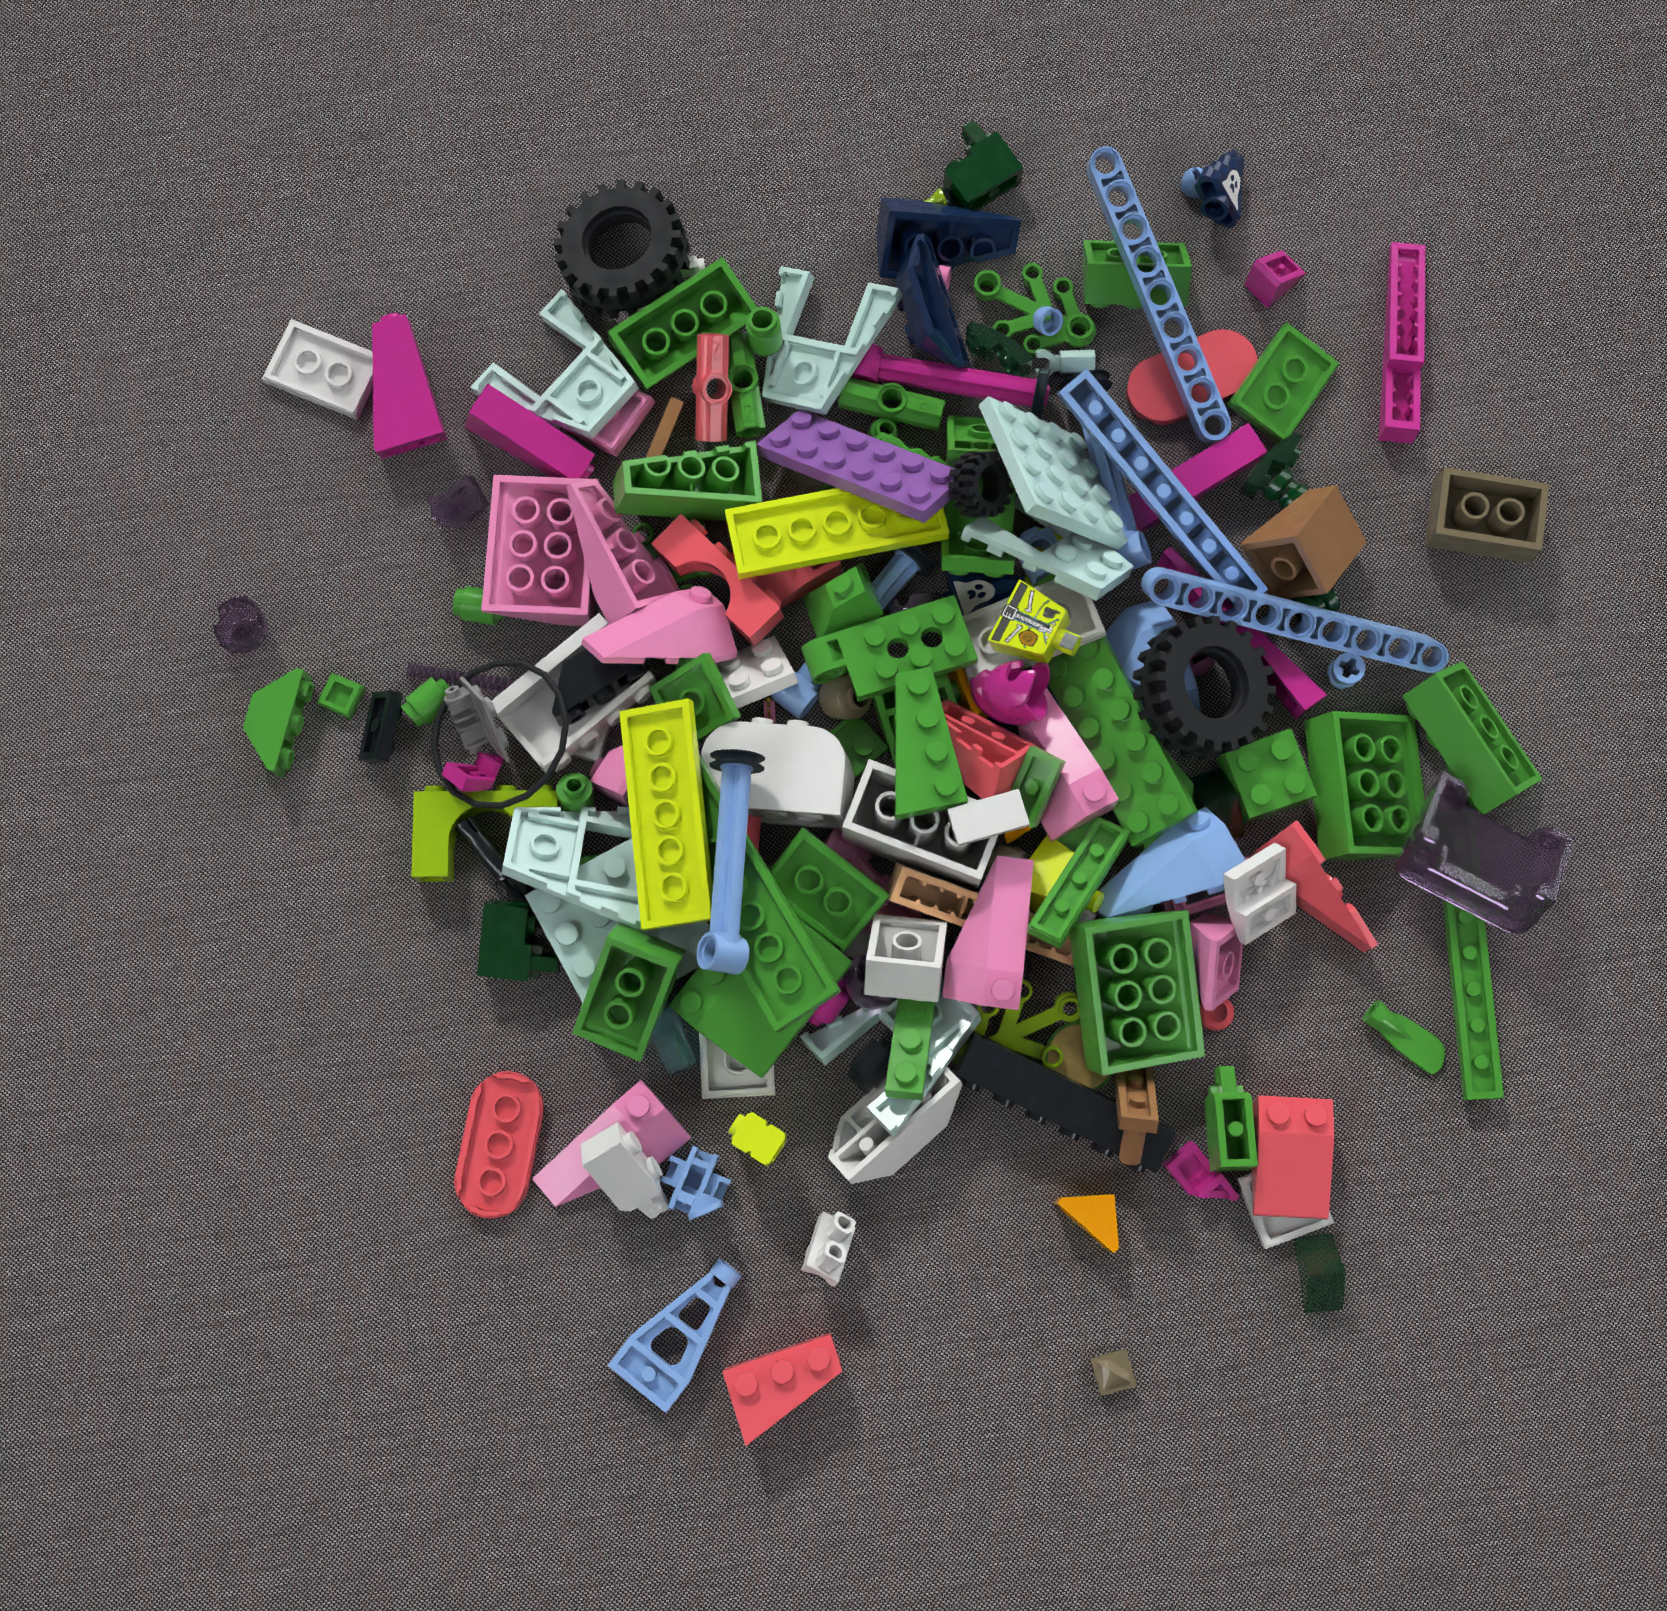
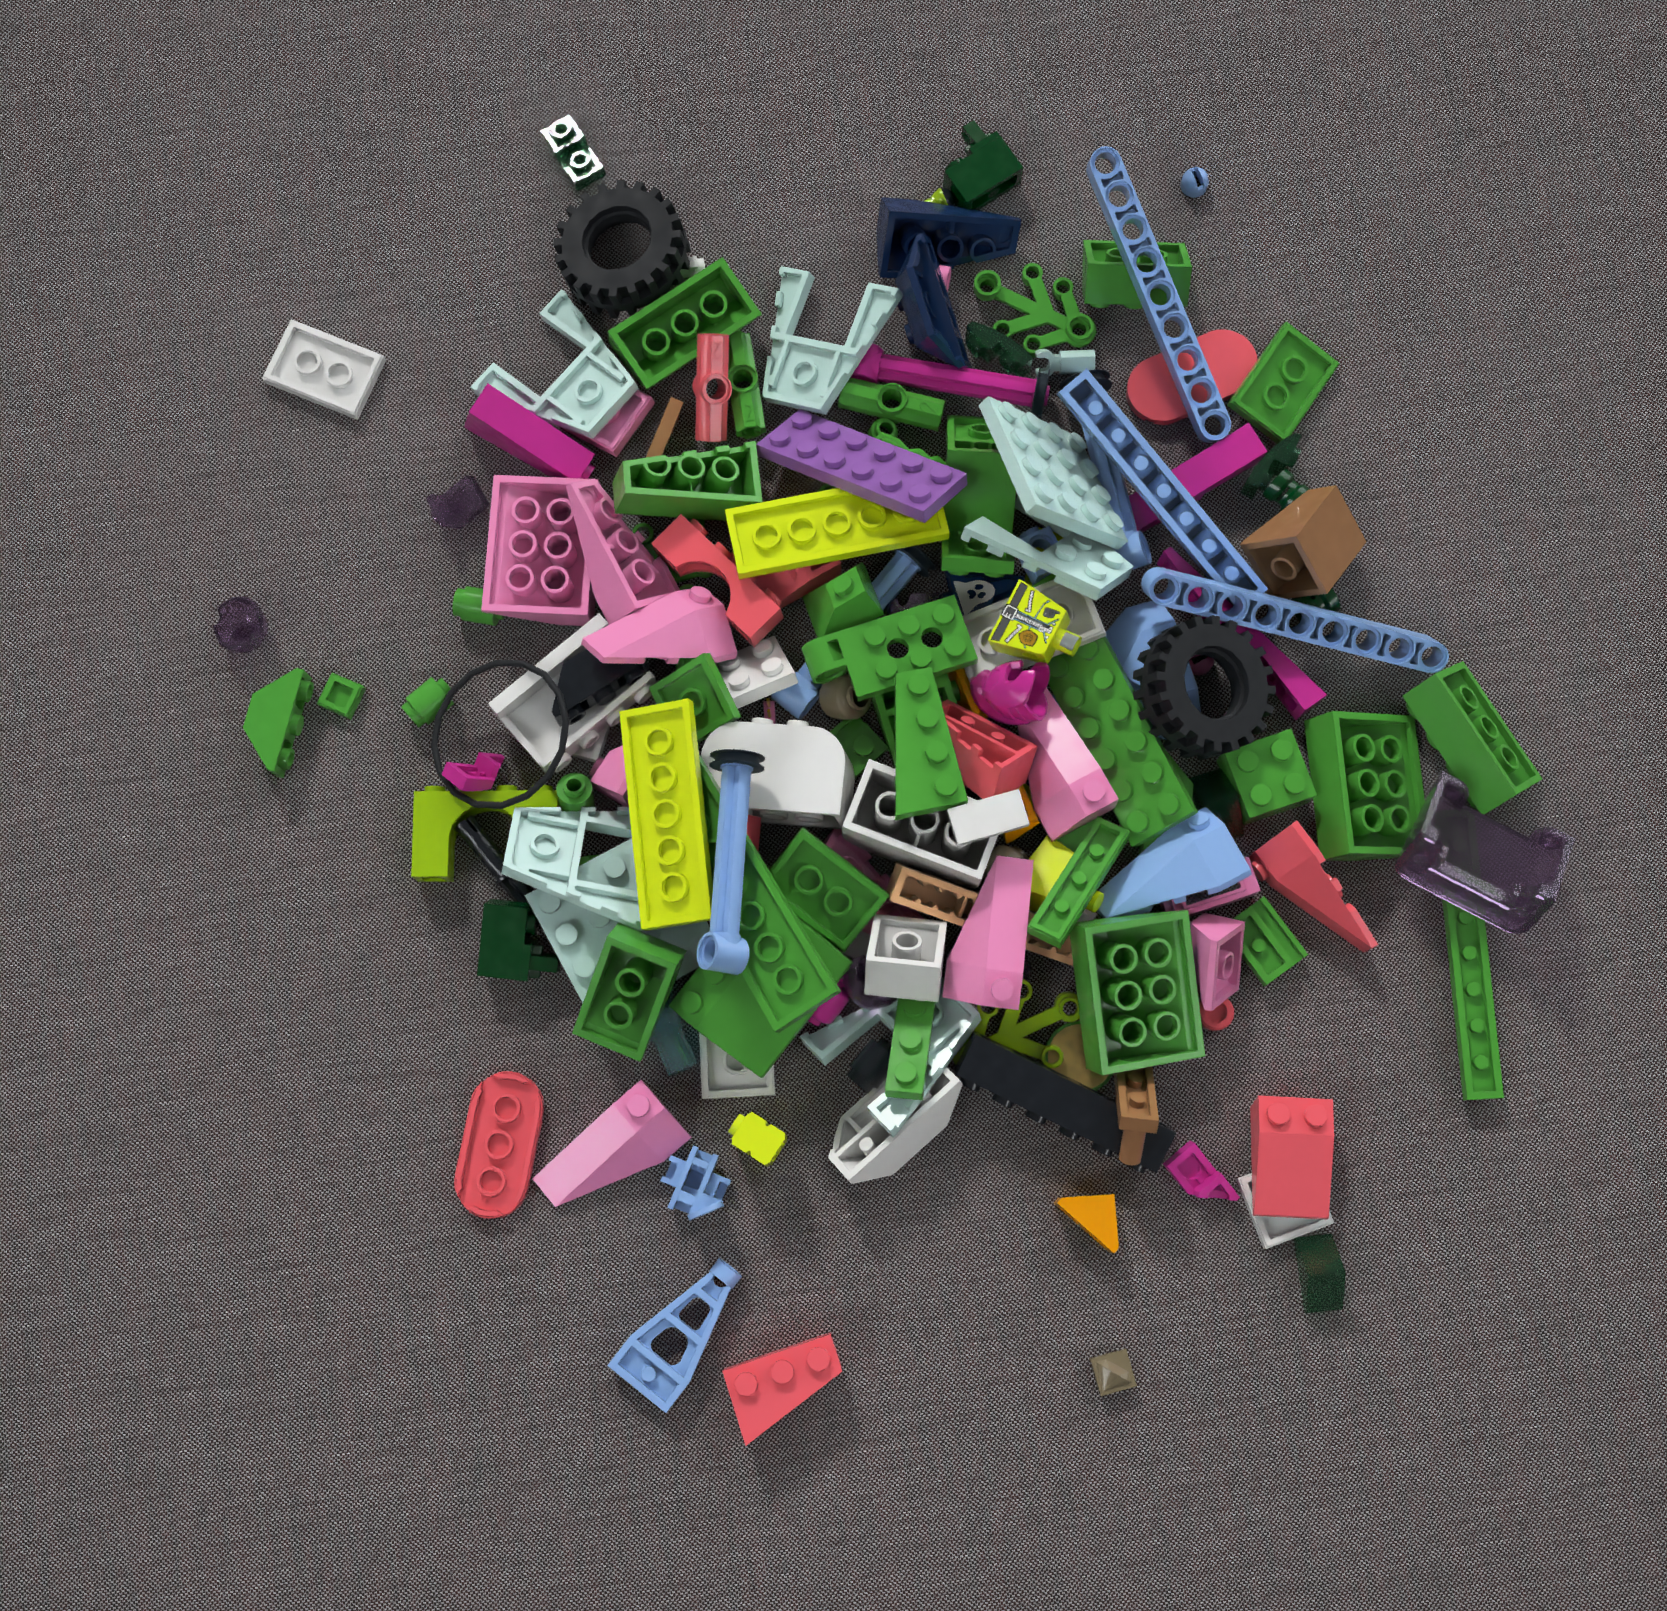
black plate [358,690,403,764] -> none
dark pink slope [372,313,448,460] -> none
clear purple bar [406,663,516,692] -> none
light grey hinge [444,676,509,762] -> none
white hinge [581,1122,669,1219] -> none
bright green brick [746,307,783,356] -> none
white hips [801,1211,856,1287] -> none
black tyre [948,451,1014,518] -> none
bright green plate [1010,746,1066,828] -> none
light blue hinge [1033,306,1063,336] -> none
dark blue rock [1194,150,1244,228] -> none
bright green hinge [1204,1066,1258,1172] -> none
white slope [1223,843,1297,945] -> none
dark pink slope [1244,250,1306,309] -> none
light blue bush [1326,653,1366,690] -> none
bright green piece [1362,1000,1445,1074] -> none
dark pink slope [1378,242,1426,444] -> none
dark tan brick [1425,467,1550,563] -> none
none -> clear green slope [541,115,606,191]
none -> bright green plate [1233,896,1308,986]

